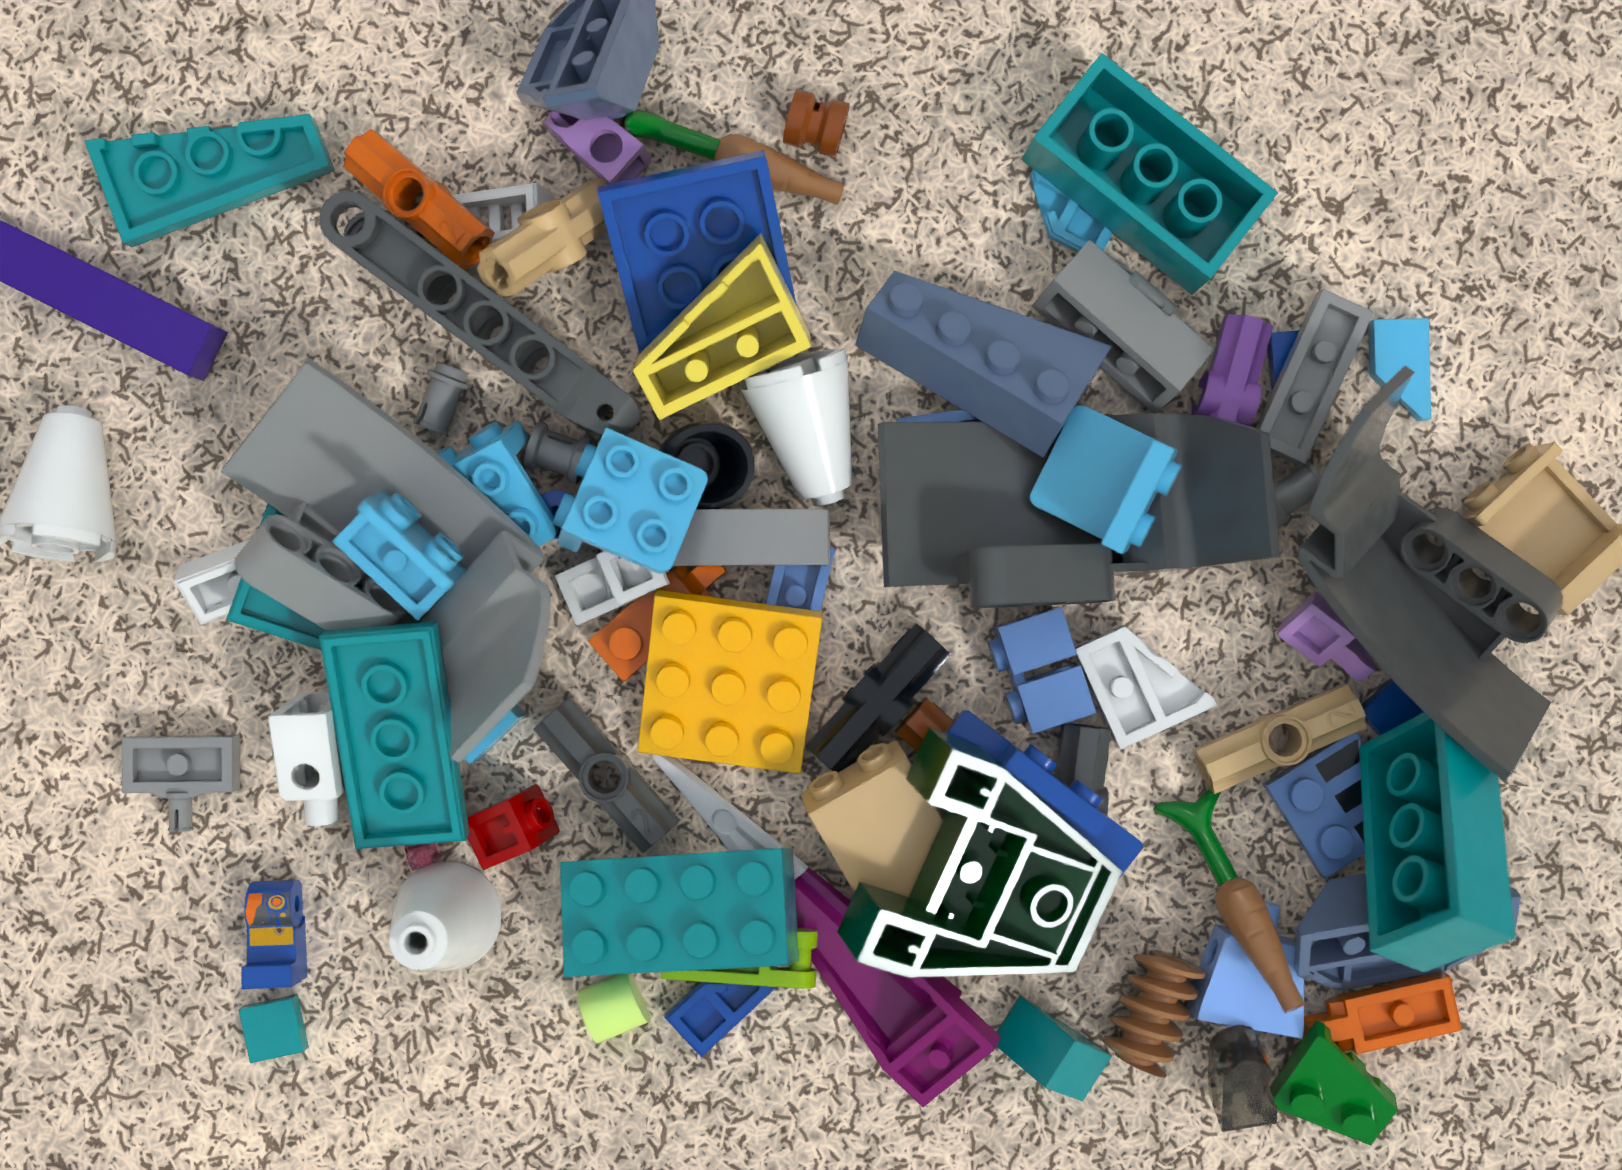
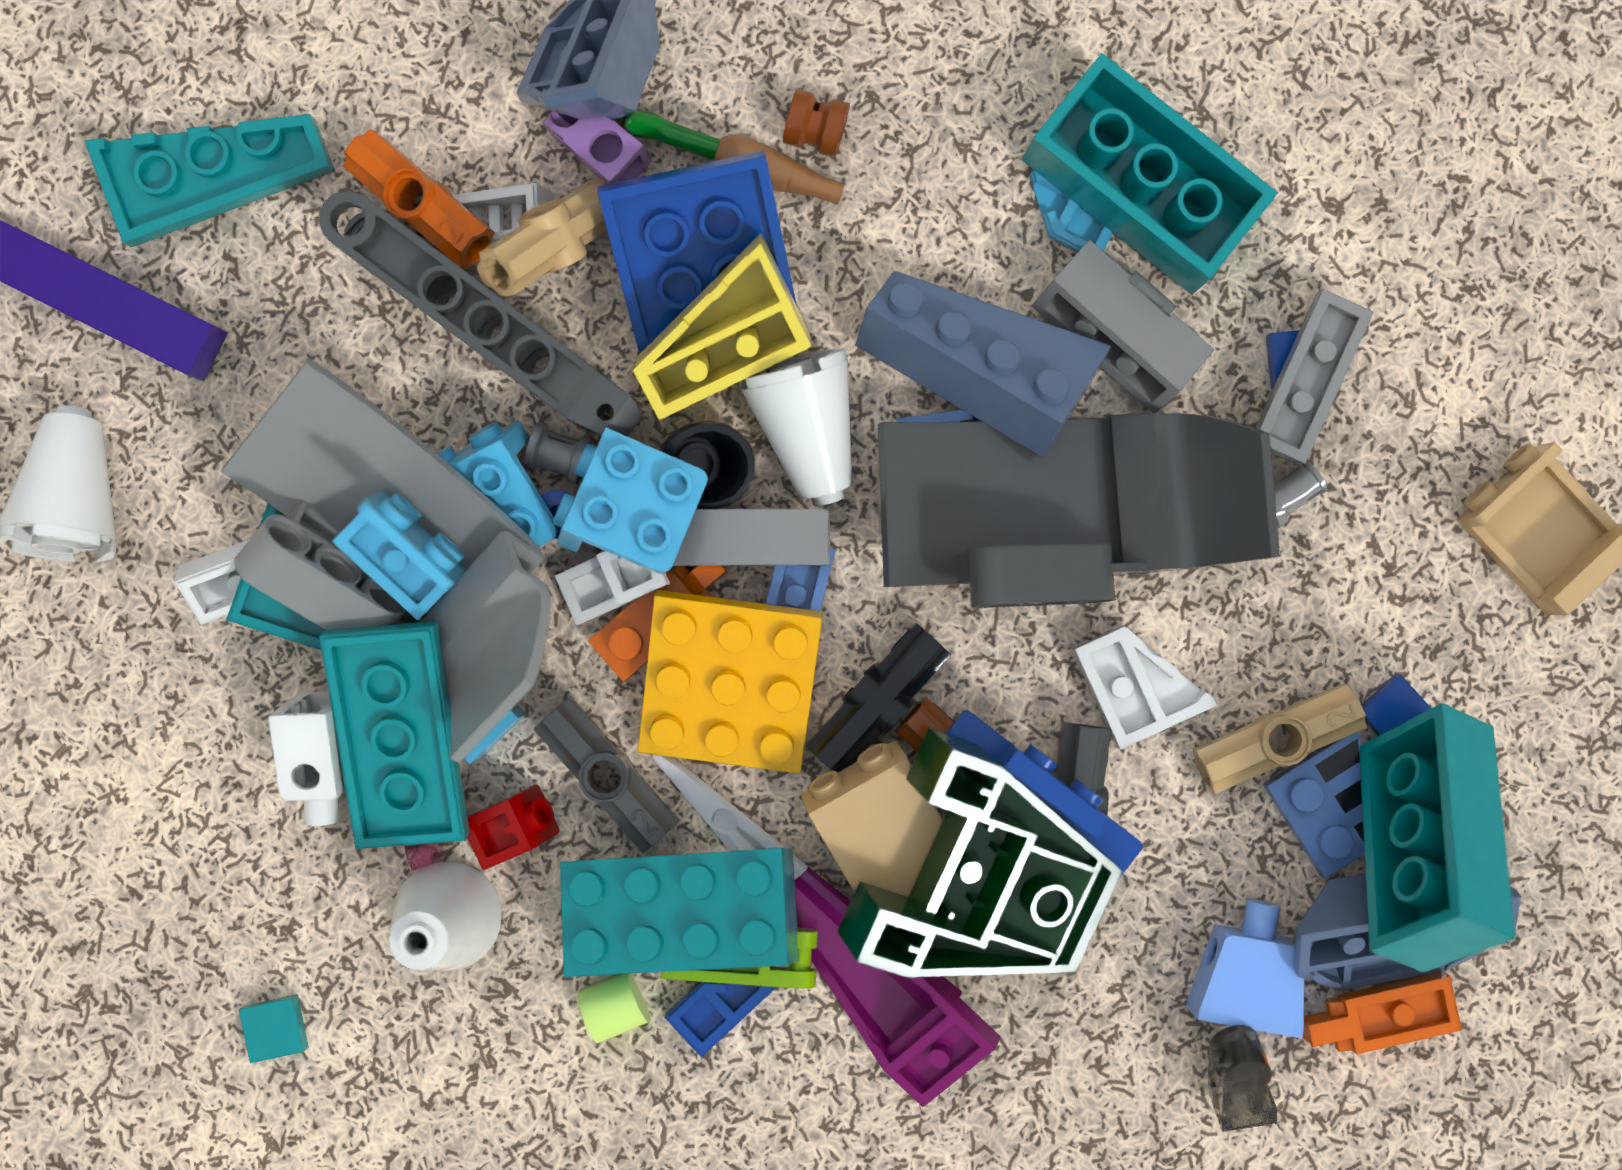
light grey plate [122,735,240,832] -> none
blue leg [241,880,307,989] -> none
light grey pin [413,361,470,435] -> none
medium blue piece [988,607,1096,734] -> none
teal slope [996,995,1112,1102] -> none
medium azure bracket [1030,405,1182,554] -> none
medium nougat piece [1102,950,1207,1078] -> none
medium nougat piece [1153,790,1305,1013] -> none
medium lavender piece [1191,313,1273,426] -> none
green wing [1268,1020,1398,1146] -> none
lavender plate [1277,592,1377,682] -> none
dark grey beam [1298,366,1563,781] -> none
medium azure tile [1368,318,1431,421] -> none

